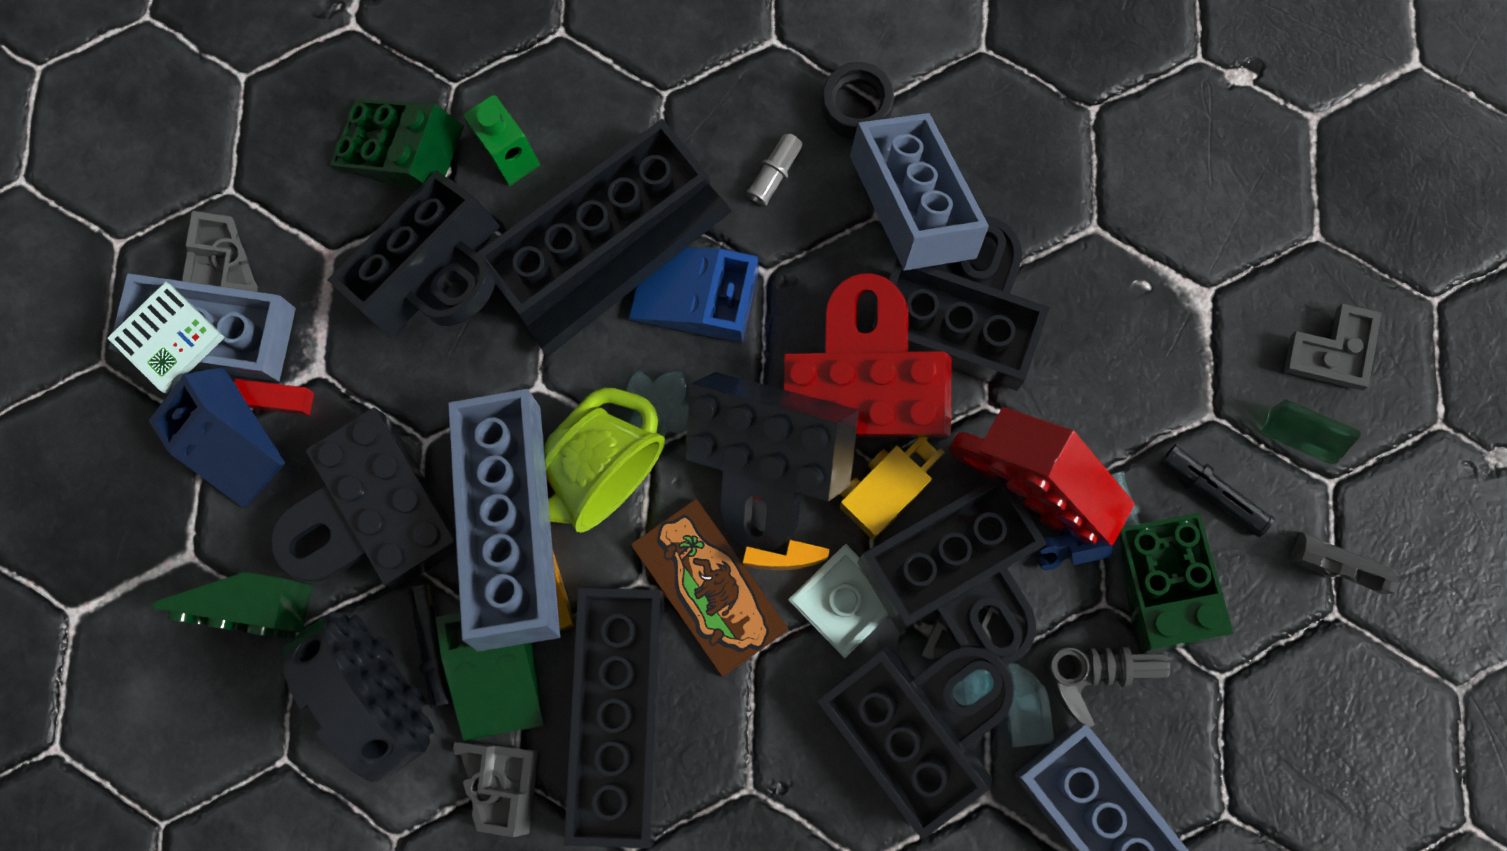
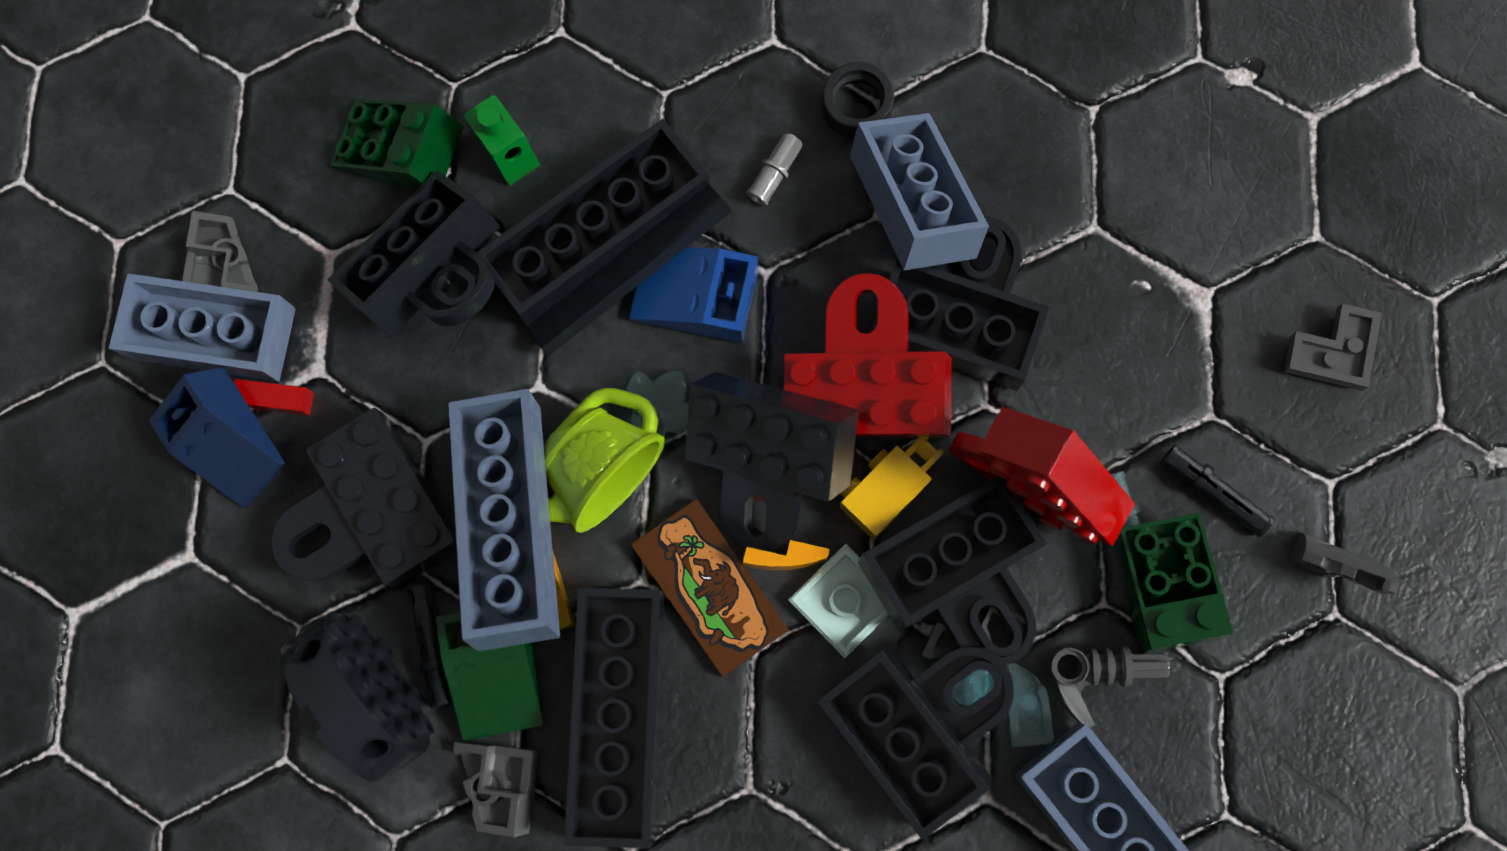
light aqua tile [107,282,225,394] -> none
dark green slope [152,572,313,639] -> none
dark blue plate [1037,527,1113,570] -> none
clear green slope [1262,399,1361,464] -> none

